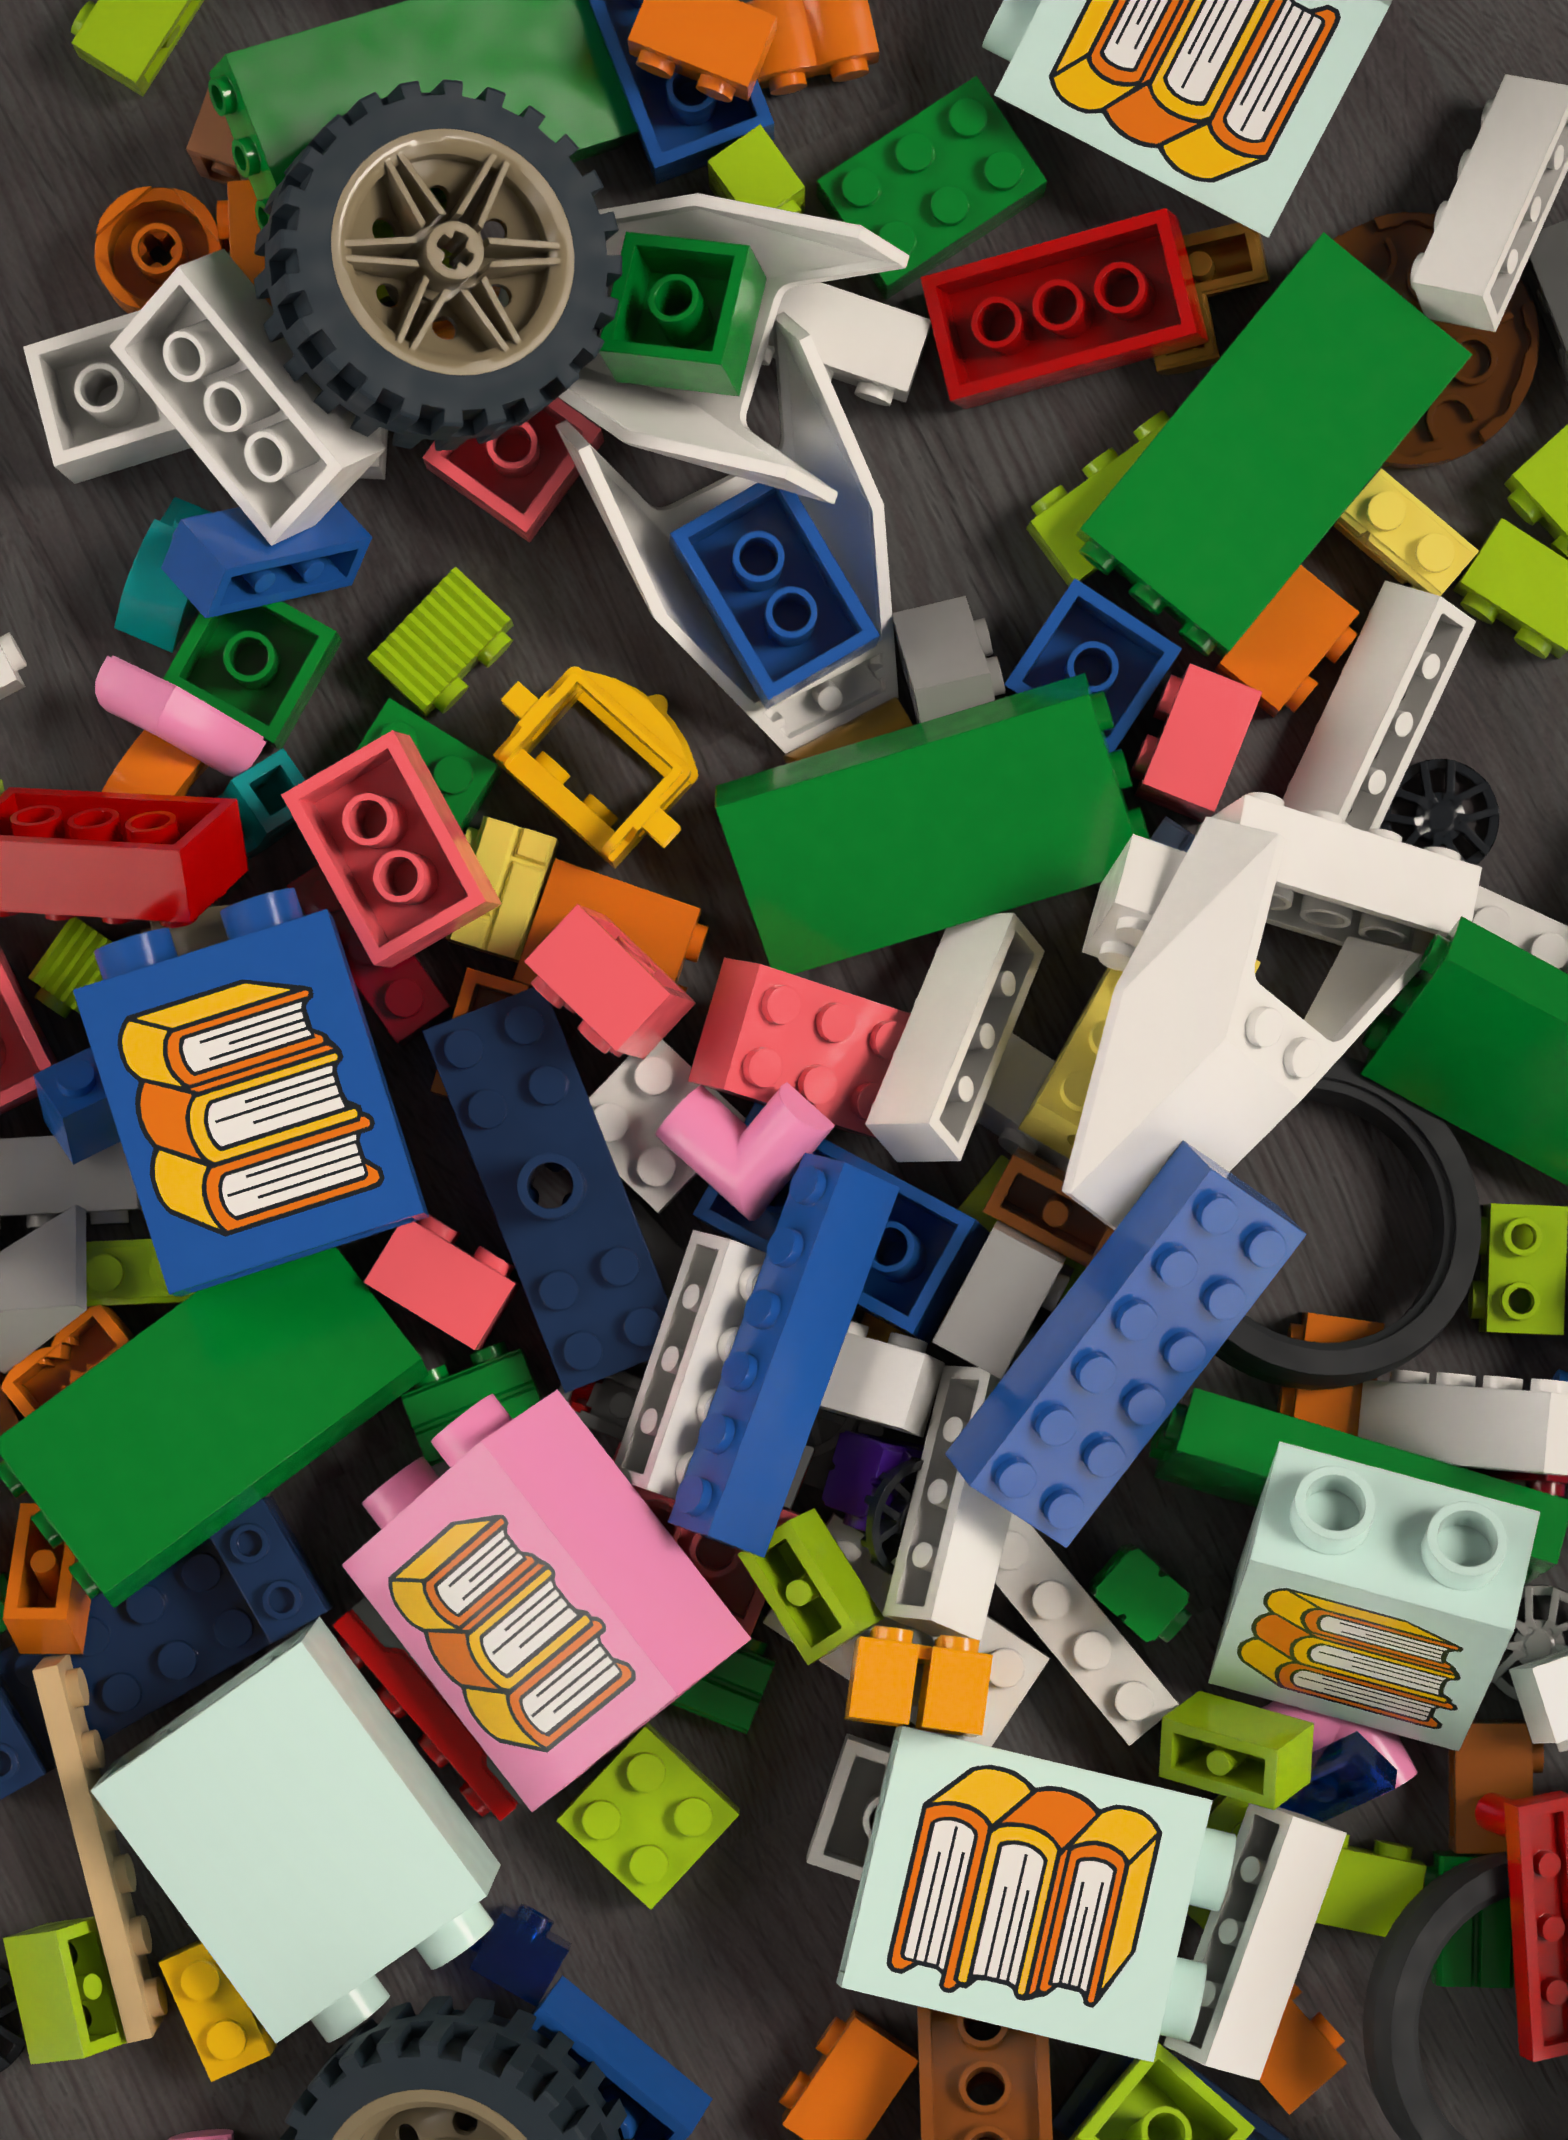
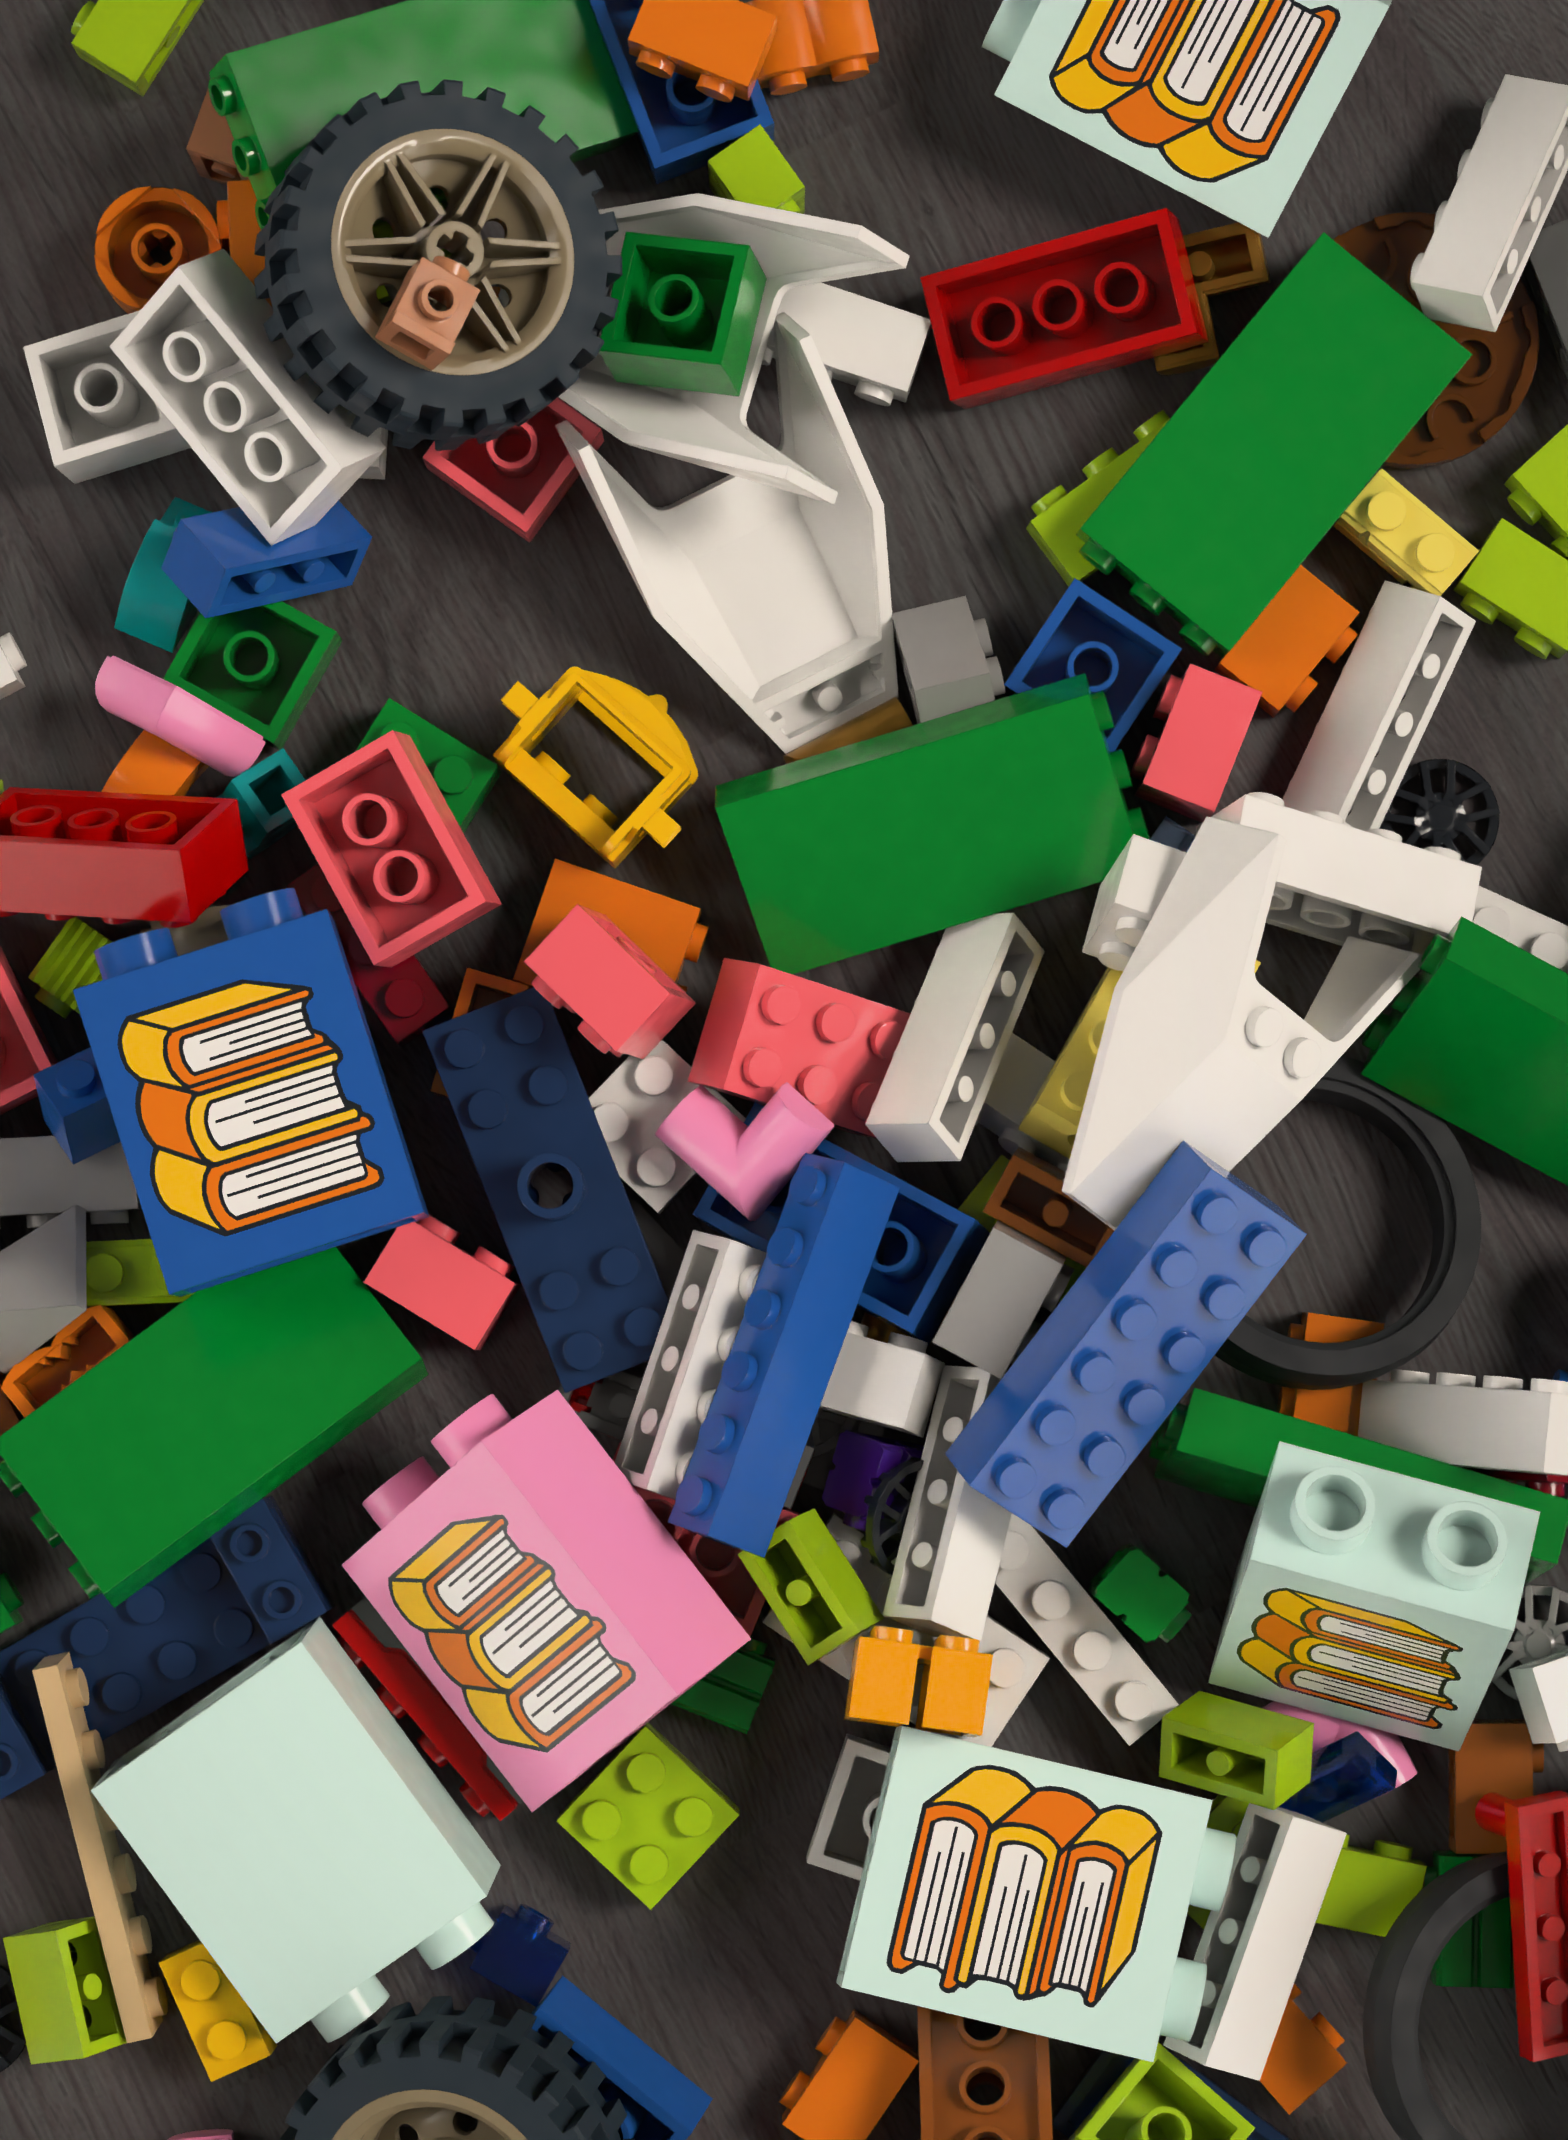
orange brick [3,1503,91,1655] -> none
lime brick [367,567,514,717] -> none
green brick [401,1341,543,1466] -> none
light yellow brick [446,816,559,963] -> none
blue brick [669,483,880,710] -> none
green brick [816,75,1047,300] -> none
lime brick [1468,1203,1568,1335] -> none
none -> nougat brick [375,256,480,370]

